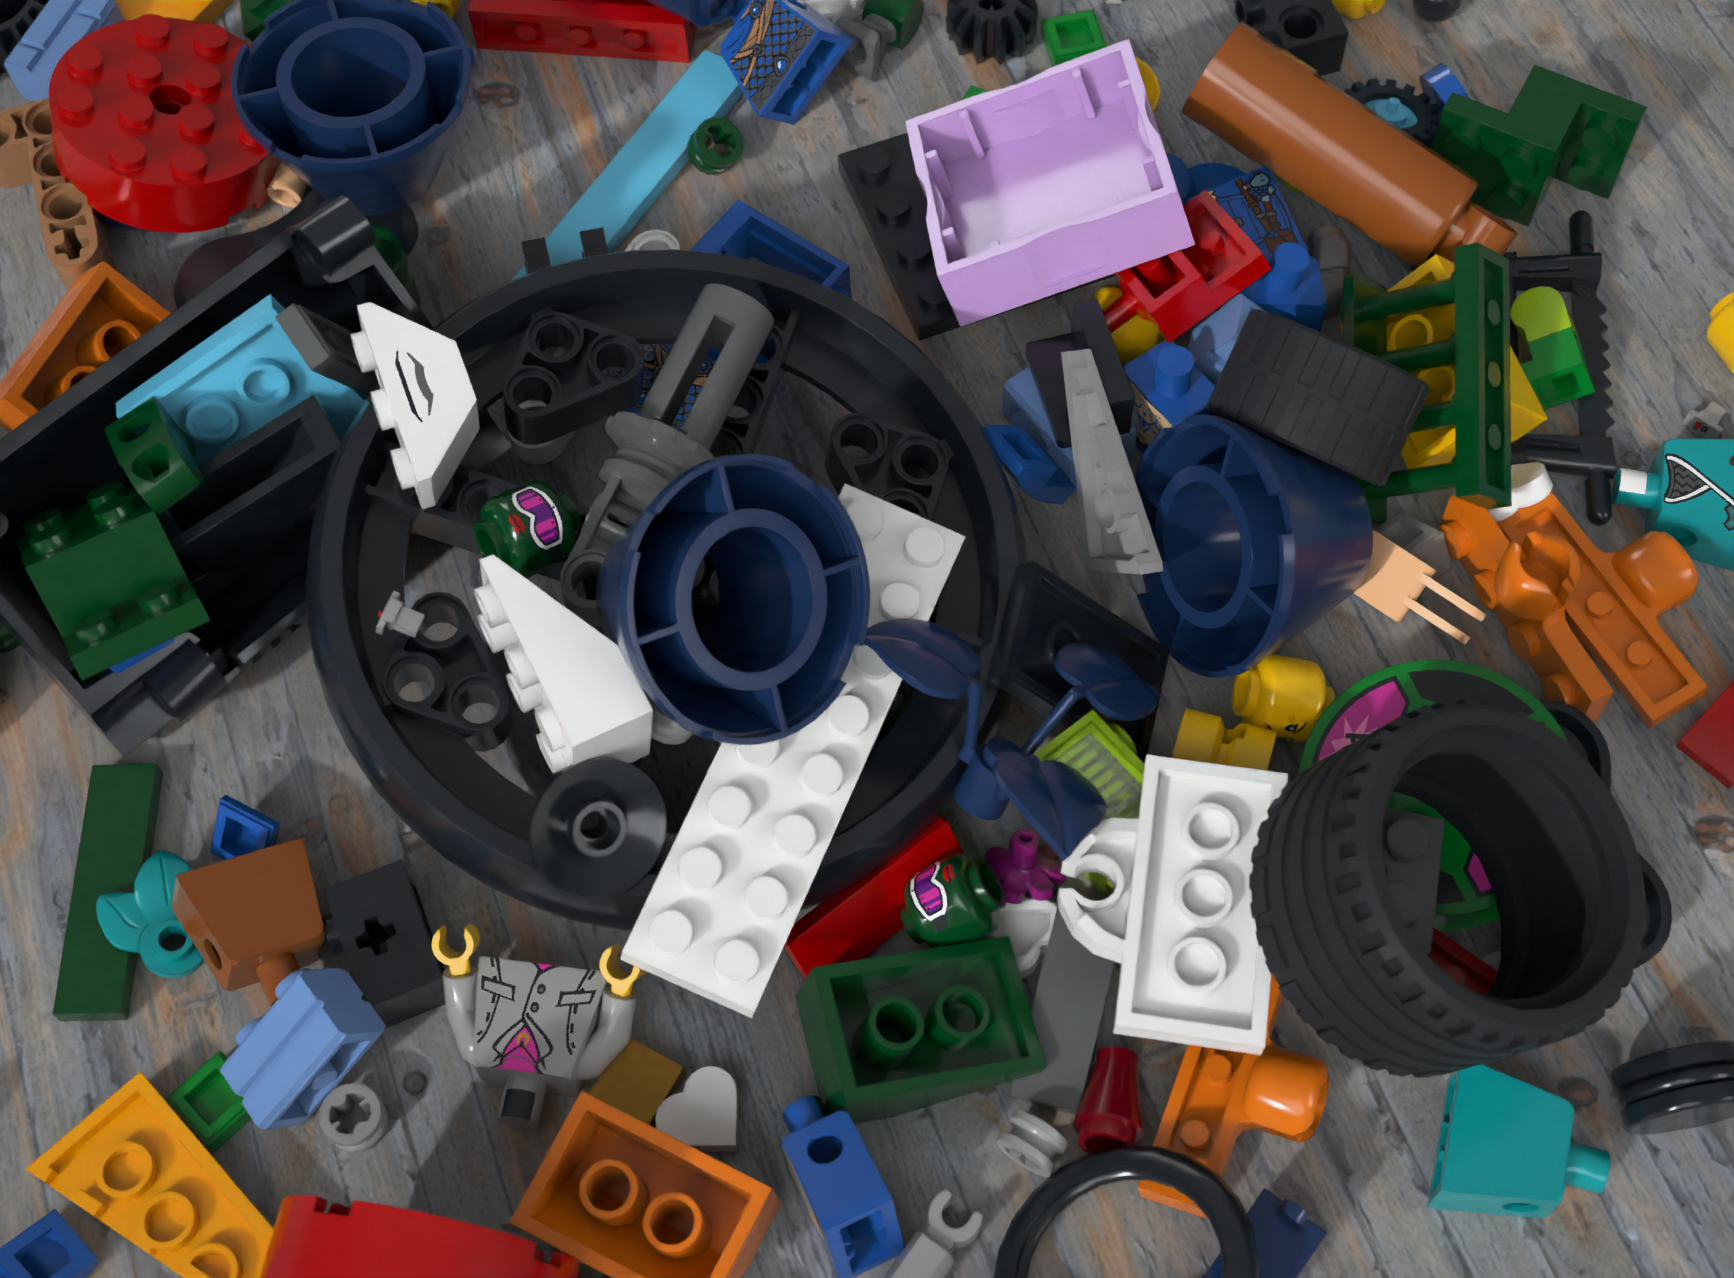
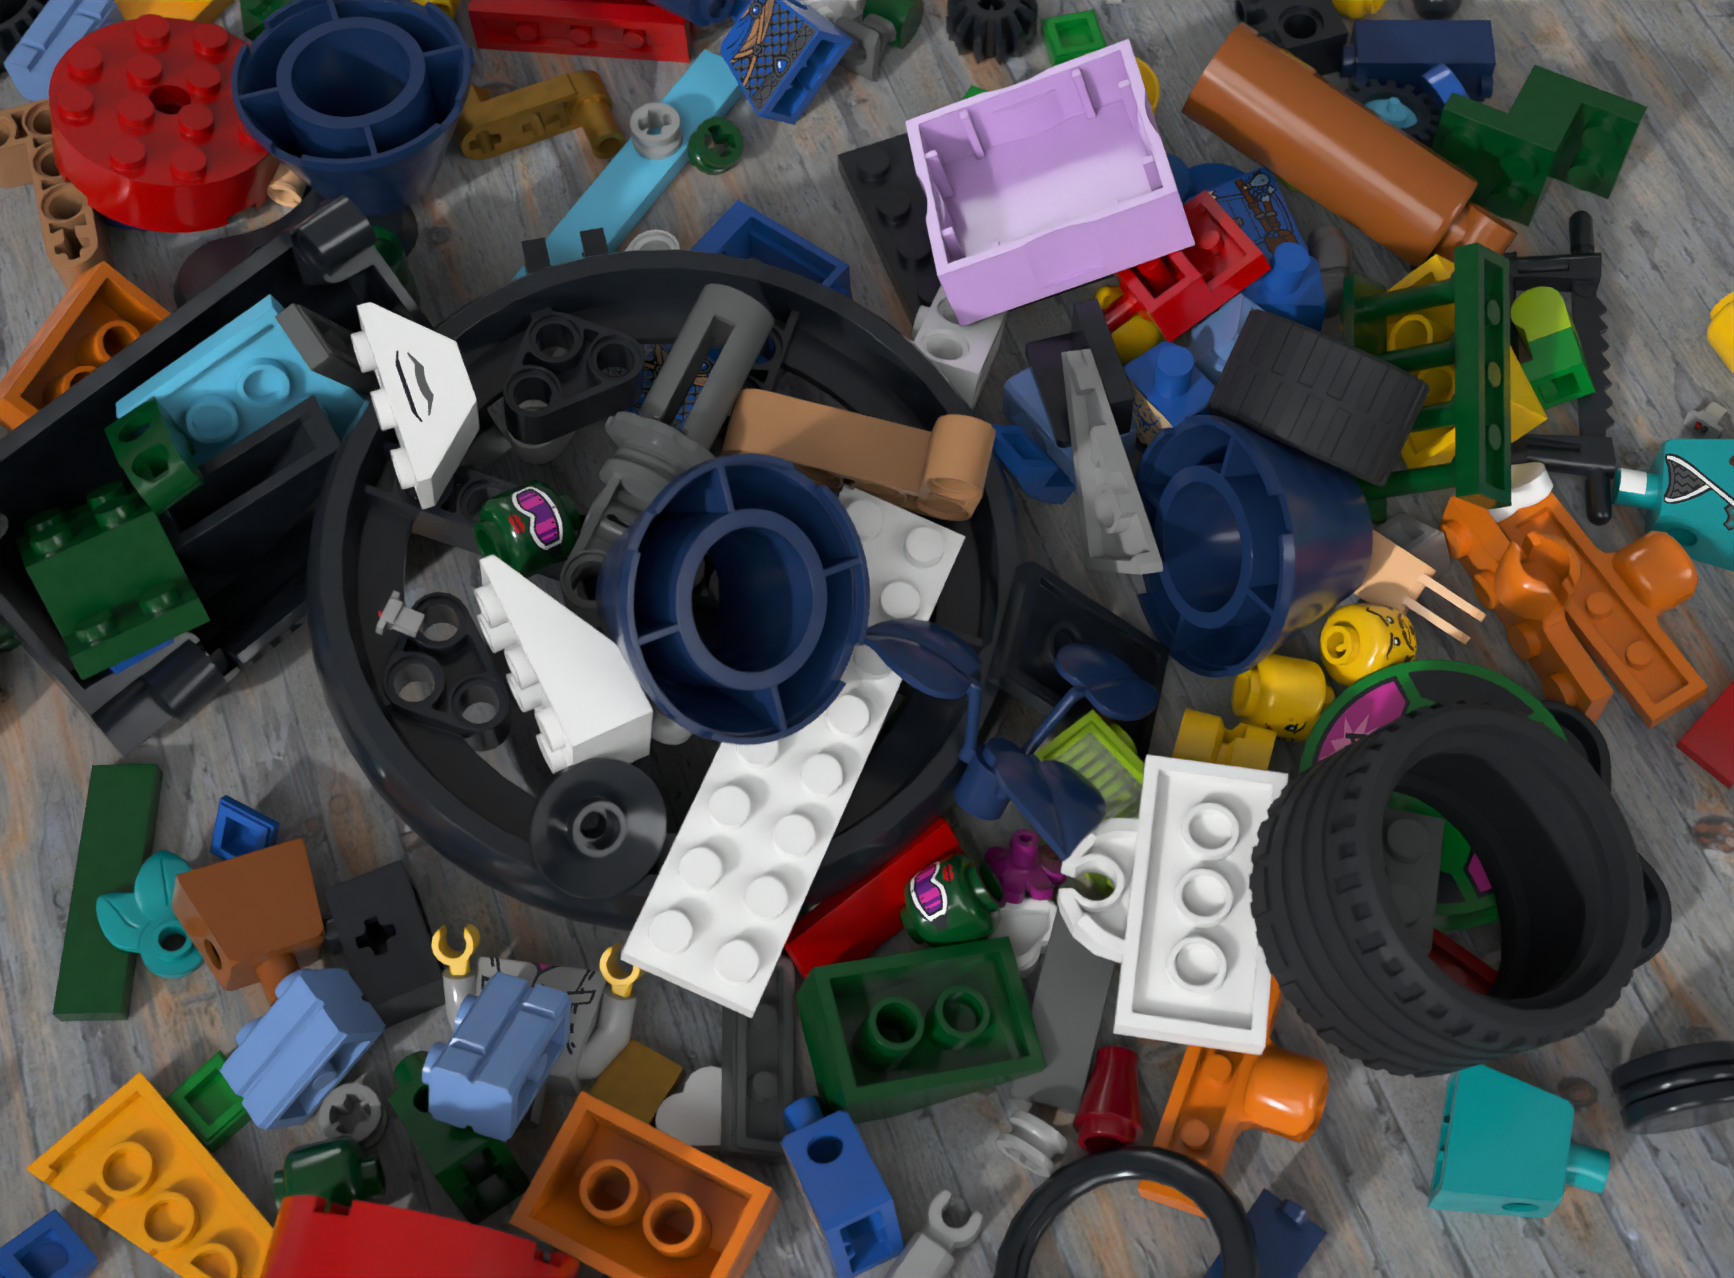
none -> dark green head [273,1136,386,1213]
none -> dark green torso [389,1051,530,1225]
none -> medium blue brick [422,971,572,1142]
none -> pearl gold beam [454,70,626,160]
none -> light grey bush [629,102,683,160]
none -> medium nougat beam [720,389,996,521]
none -> dark grey tile [721,954,795,1165]
none -> white brick [910,286,1008,411]
none -> yellow head [1319,603,1418,687]
none -> dark blue brick [1338,20,1496,102]

